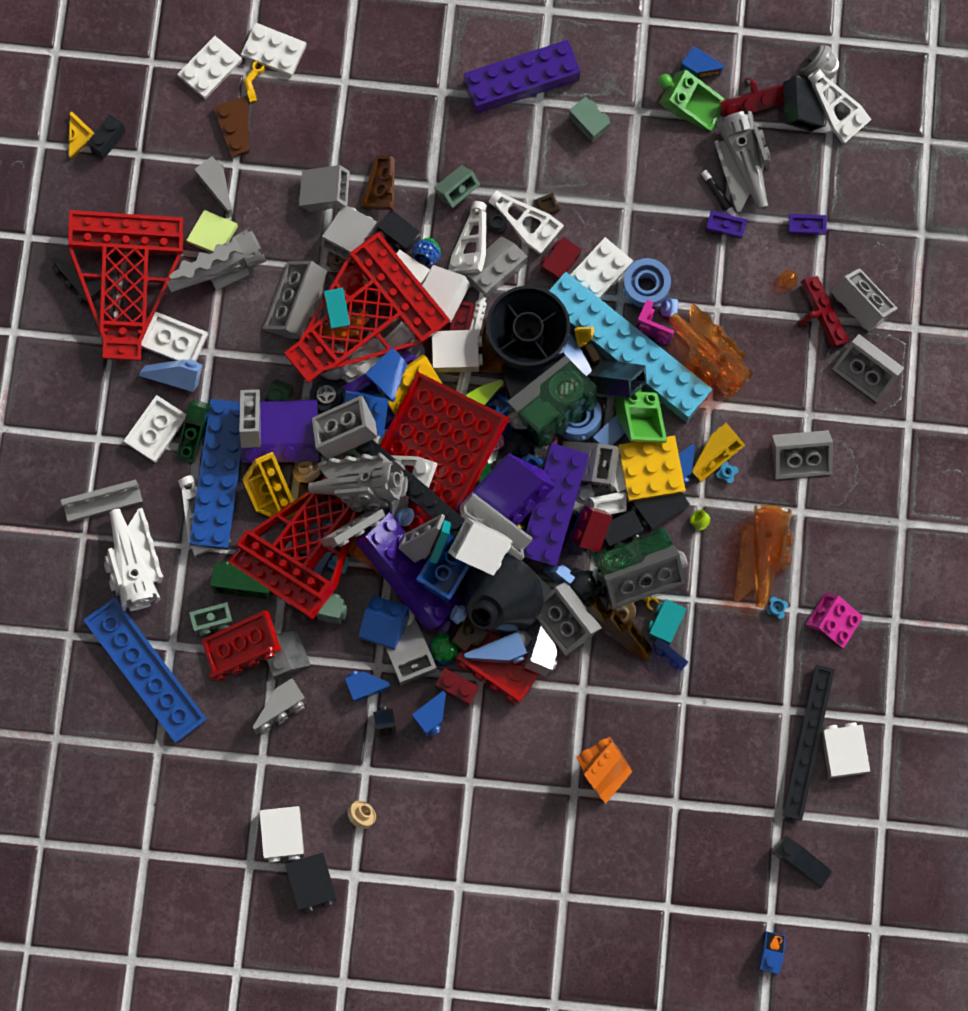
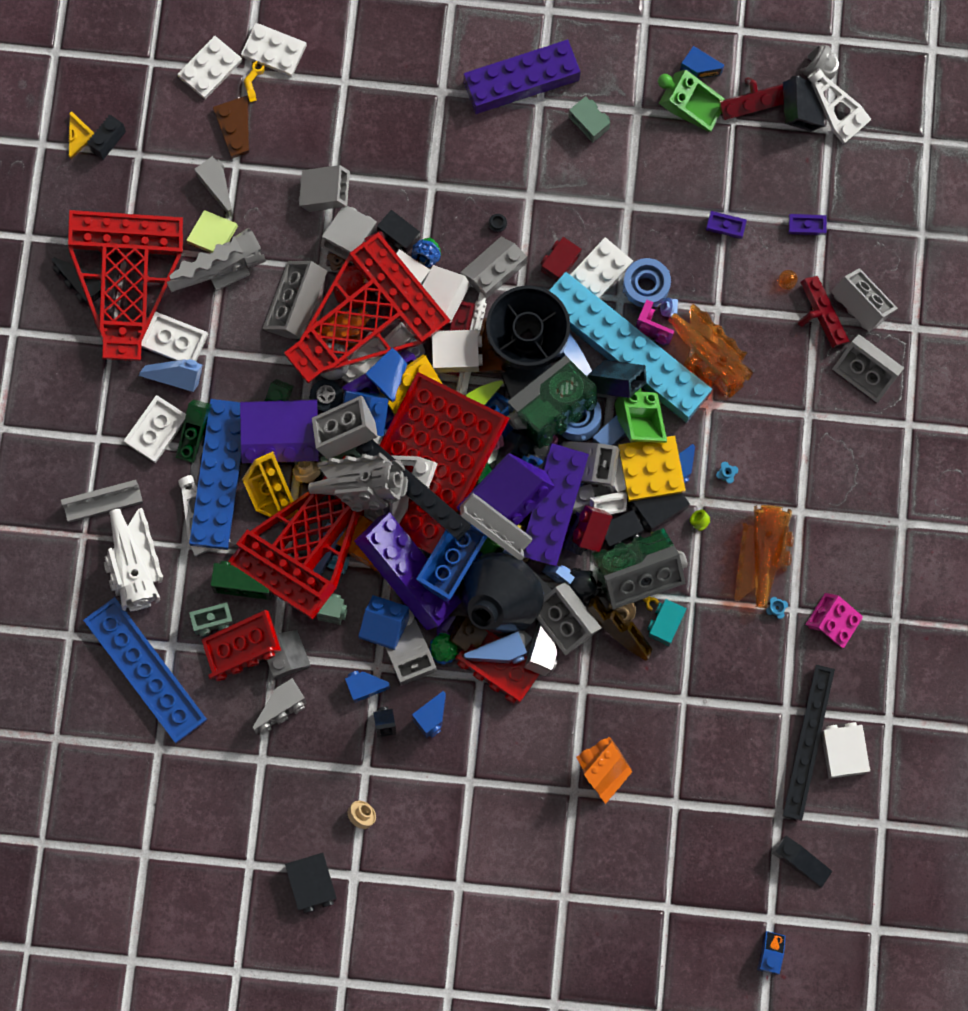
light grey slope [239,390,261,448] -> none
white brick [259,806,304,863] -> none
light grey plate [320,509,385,548] -> none
teal tile [324,288,350,329] -> none
reddish brown wing [361,155,395,210] -> none
light blue plate [396,507,414,526] -> none
light grey slope [398,514,445,562] -> none
teal tile [429,520,451,564] -> none
sand green brick [434,165,480,208] -> none
dark red brick [435,668,479,707] -> none
white plate [448,201,487,274] -> none
white brick [448,517,512,576] -> none
light blue plate [450,605,467,624] -> none
white plate [489,190,564,255] -> none
dark brown tile [536,193,560,215] -> none
yellow tile [574,326,594,347] -> none
dark brown tile [584,343,600,367] -> none
clear blue plate [652,638,688,671] -> none
yellow slope [692,423,745,482] -> none
black bar [701,170,738,217] -> none
light grey piece [715,111,772,213] -> none
light grey slope [772,430,833,479] -> none

